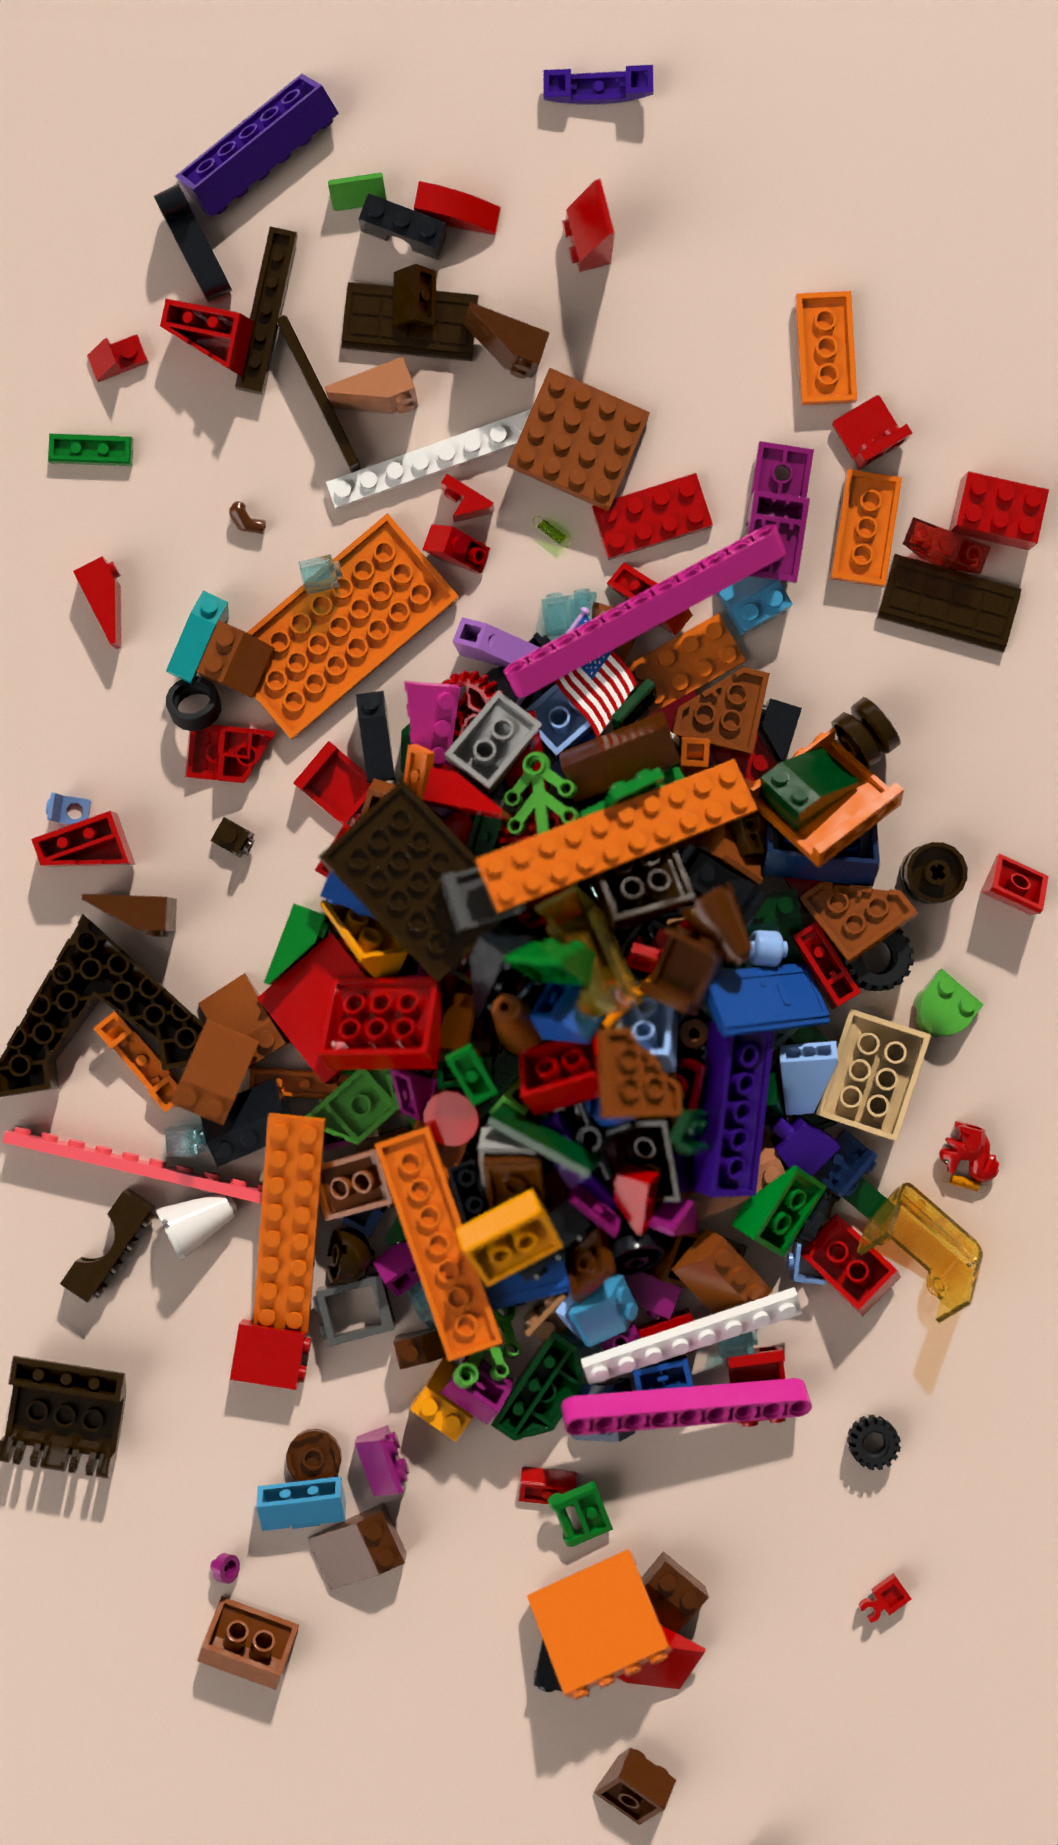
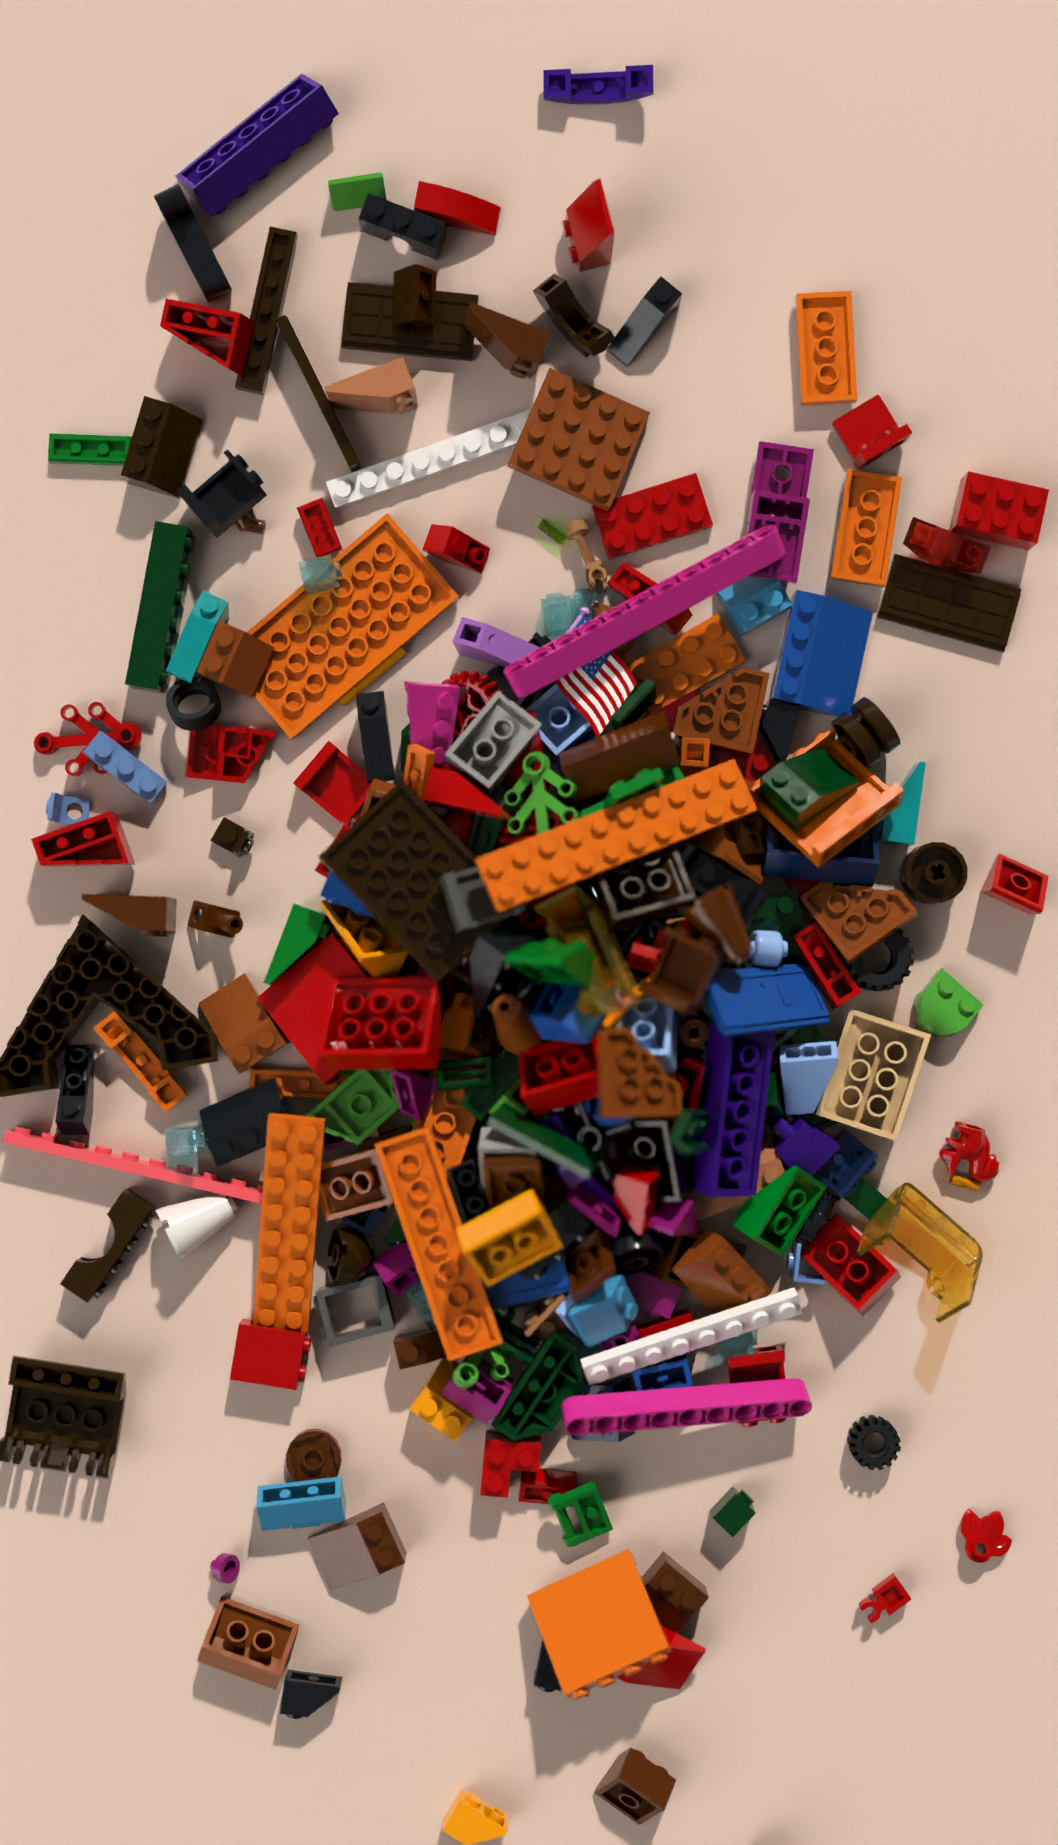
red slope [73,556,121,649] -> none
red slope [87,334,149,382] -> none
dark orange slope [170,1019,259,1125] -> none
magenta slope [355,1425,409,1496] -> none
red tile [423,1089,480,1146] -> none
red slope [441,474,494,522] -> none
green slope [445,1043,498,1106] -> none
none -> red plant [34,702,142,777]
none -> black slope [55,1045,95,1135]
none -> medium blue plate [83,730,167,805]
none -> dark brown slope [121,396,203,499]
none -> dark green brick [125,521,195,694]
none -> black panel [176,449,267,538]
none -> reddish brown bracket [187,900,243,938]
none -> black slope [280,1670,342,1719]
none -> red plate [297,498,343,560]
none -> light orange bar [339,647,406,707]
none -> light orange slope [442,1790,508,1845]
none -> red brick [480,1431,541,1498]
none -> dark green tile [493,1313,541,1366]
none -> dark brown arch [533,274,615,358]
none -> medium nougat bar [565,519,607,596]
none -> black slope [607,276,682,367]
none -> dark green brick [710,1486,756,1537]
none -> blue slope [770,590,873,717]
none -> teal slope [877,761,926,846]
none -> red plate [960,1509,1012,1563]

